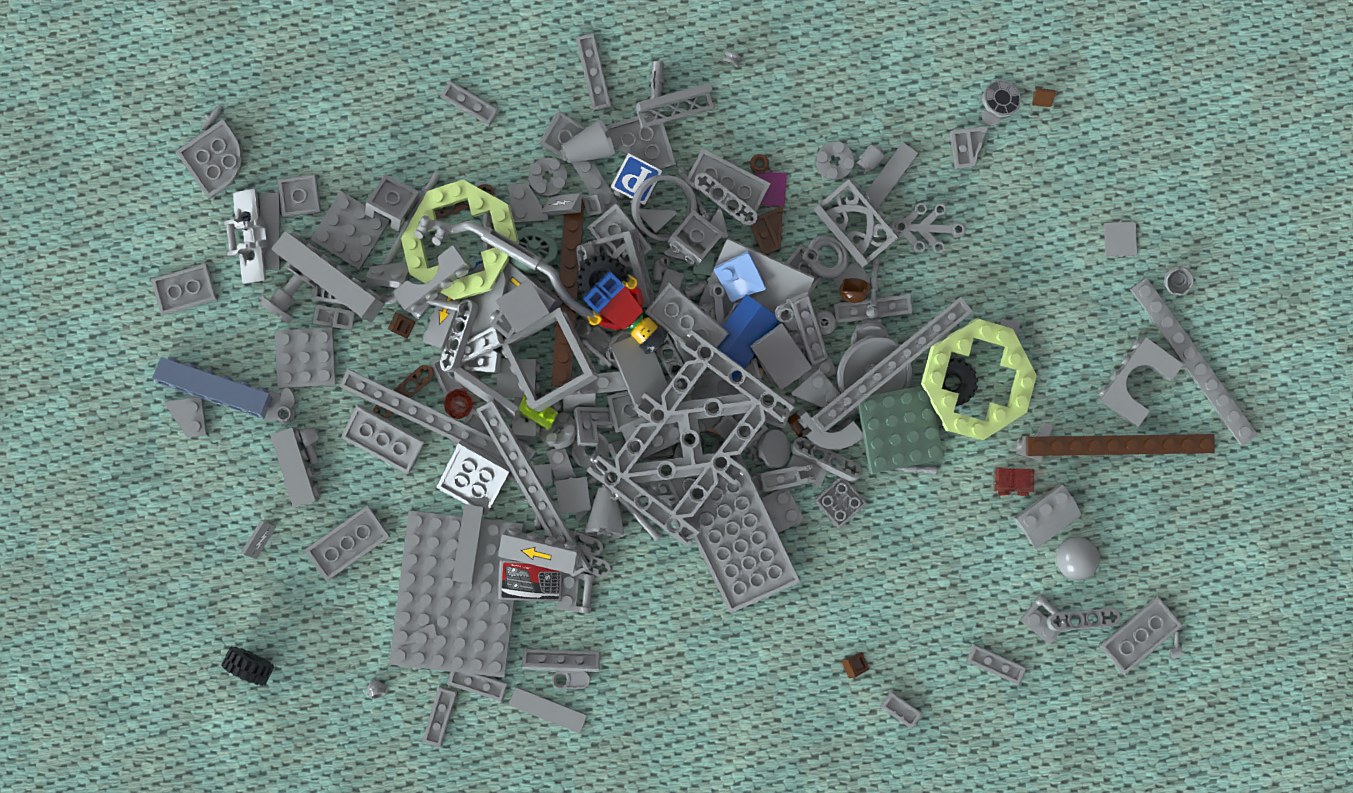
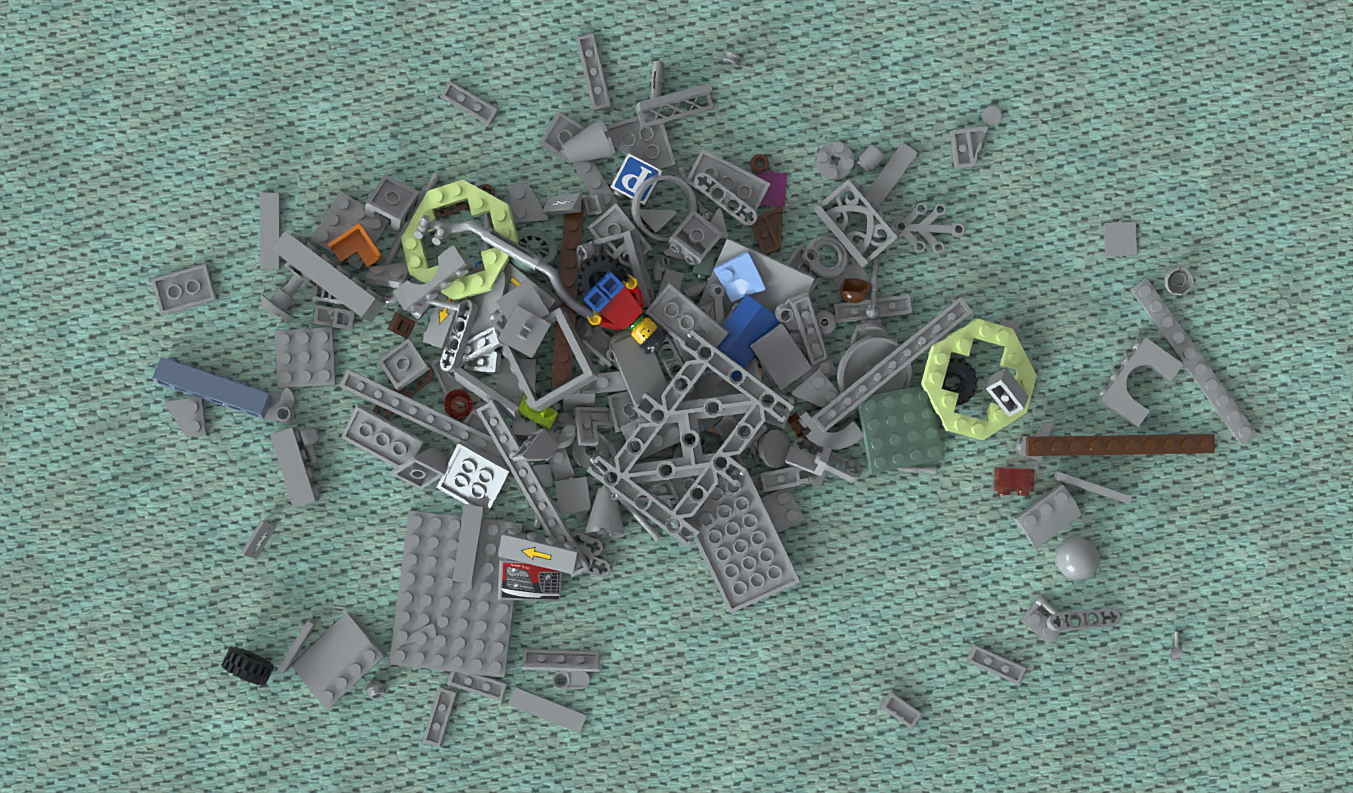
light grey plate [176,119,242,199] -> none
light grey helmet [201,105,223,130] -> none
light grey piece [224,189,267,284] -> none
light grey tile [277,174,321,218] -> none
light grey plate [305,505,390,581] -> none
light grey plate [529,158,567,196] -> none
light grey plate [556,572,595,613] -> none
light grey tile [814,477,868,529] -> none
reddish brown slope [841,652,869,678] -> none
tile [982,80,1021,117] -> none
reddish brown slope [1032,88,1056,107] -> none
light grey tile [1099,596,1183,675] -> none
none -> light grey tile [277,619,317,674]
none -> light grey slope [291,612,387,710]
none -> orange panel [327,223,384,268]
none -> light grey plate [378,338,430,391]
none -> light grey slope [391,448,447,489]
none -> light grey piece [498,305,551,358]
none -> light grey slope [512,429,559,461]
none -> light grey bracket [785,446,832,476]
none -> light grey brick [986,368,1029,417]
none -> light grey tile [1053,472,1132,504]

